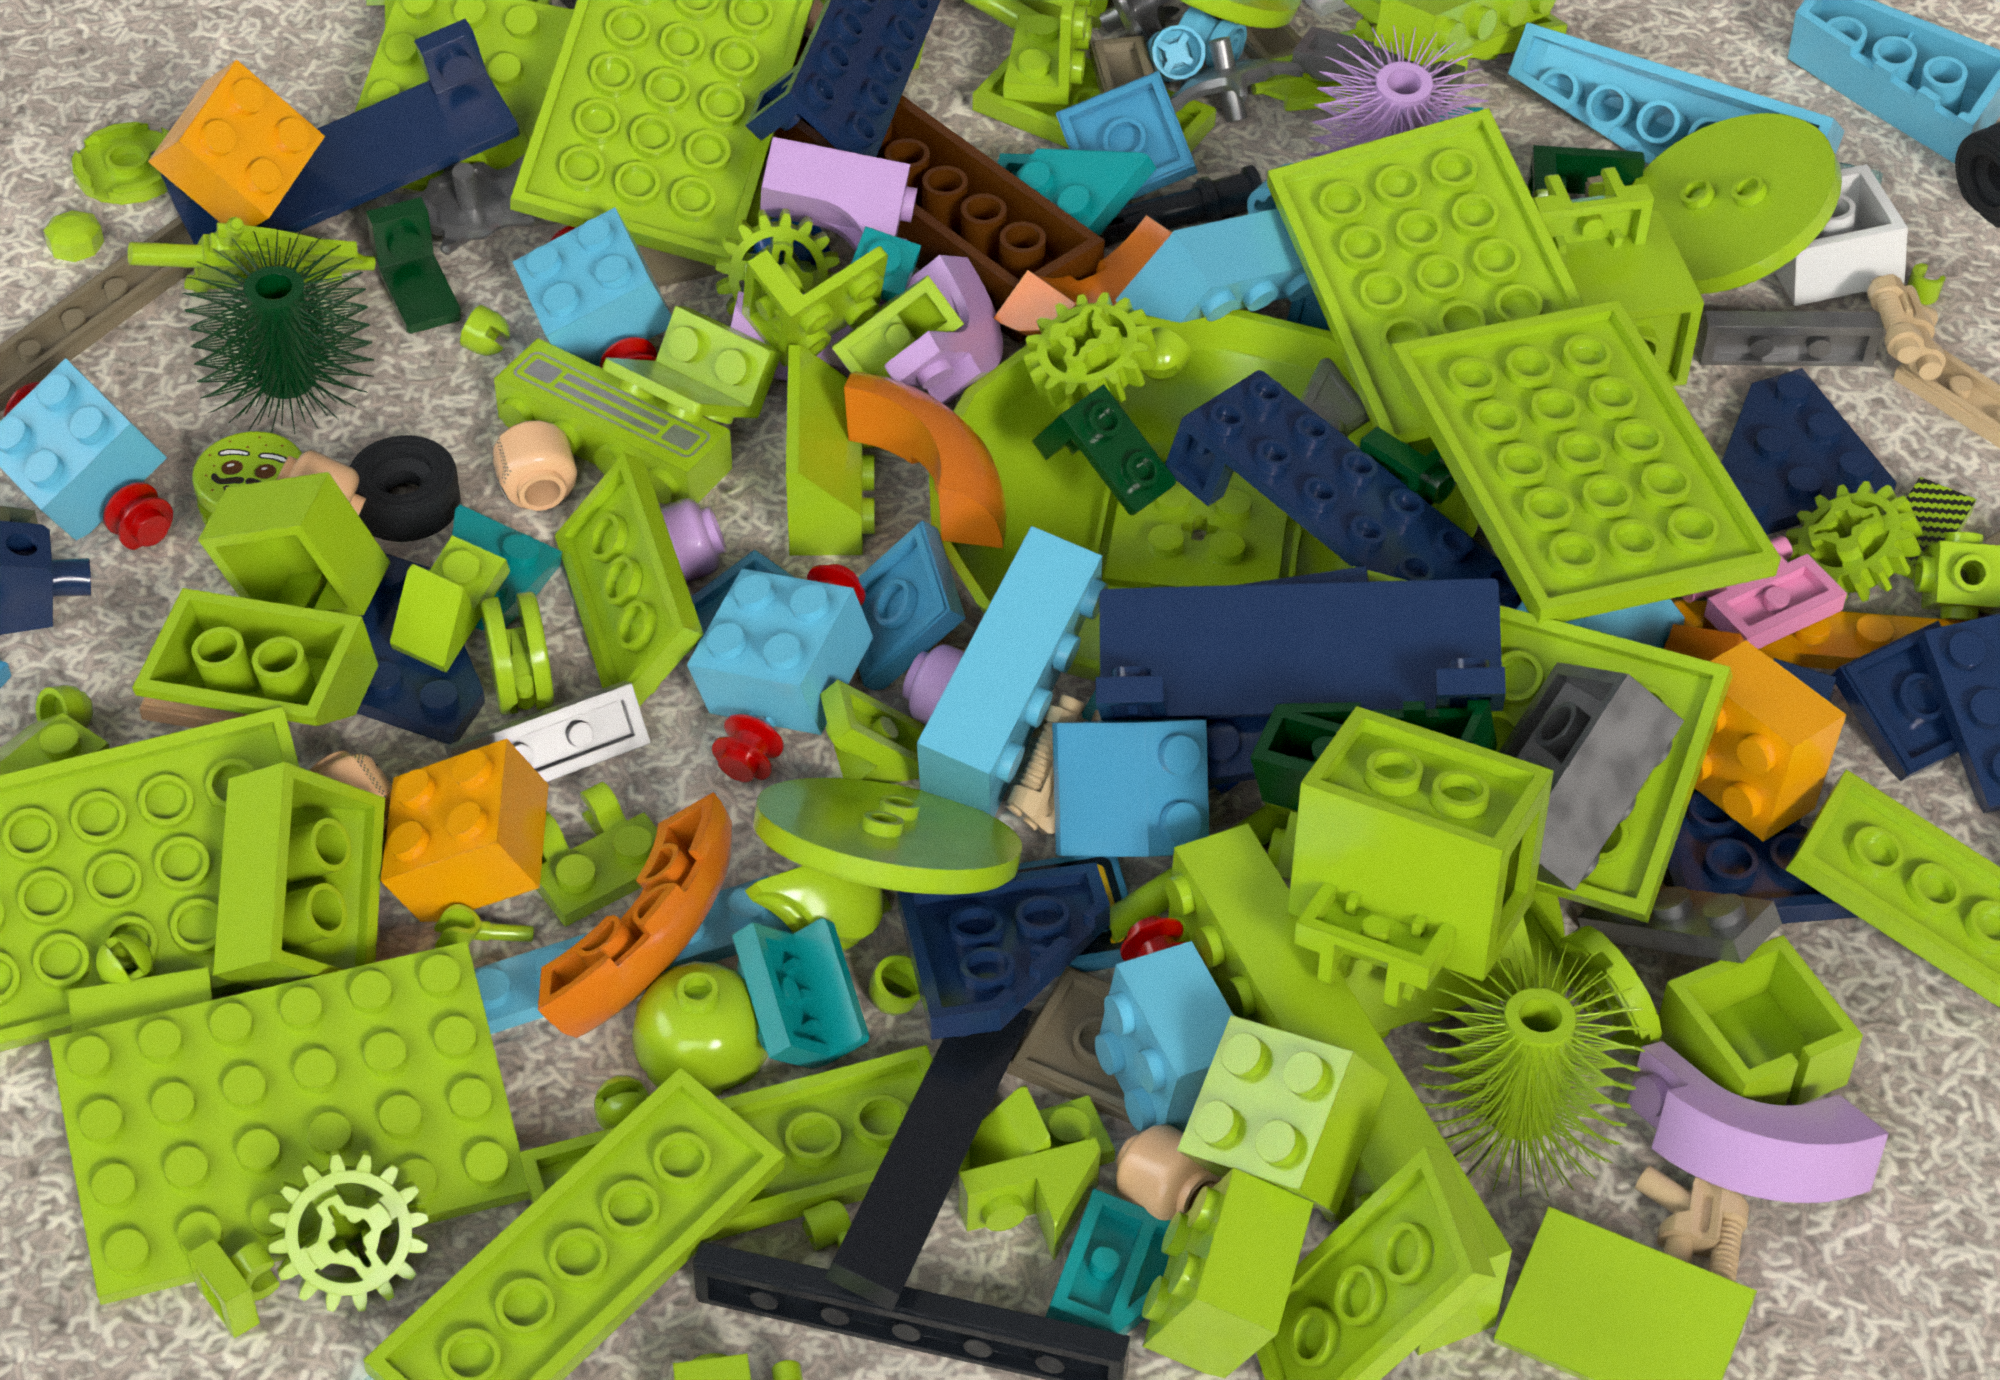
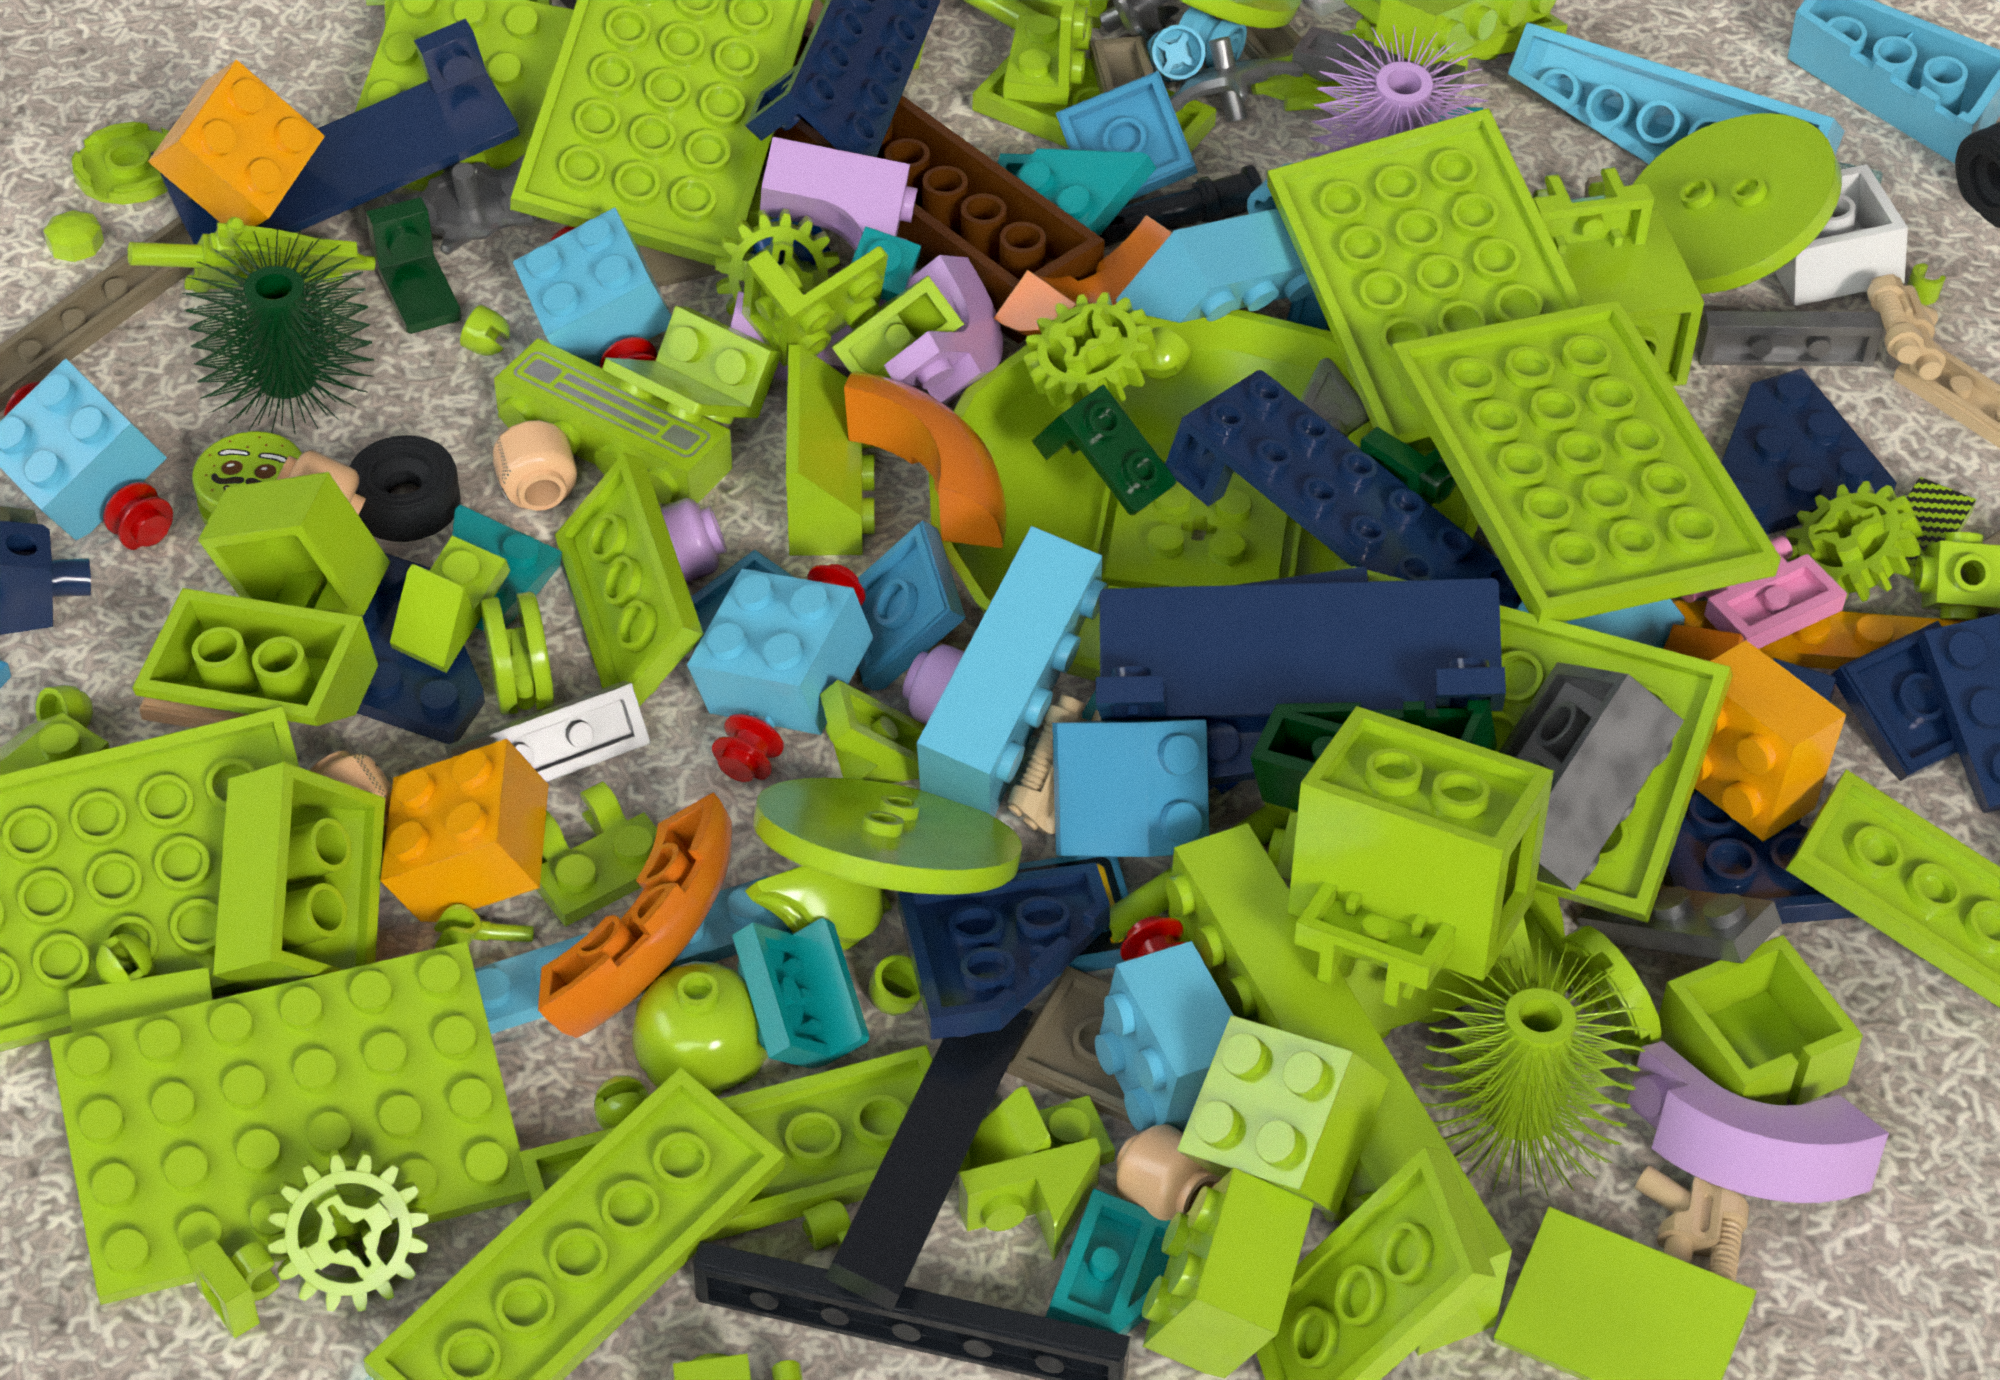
dark green bracket [1527,145,1645,198] -> none

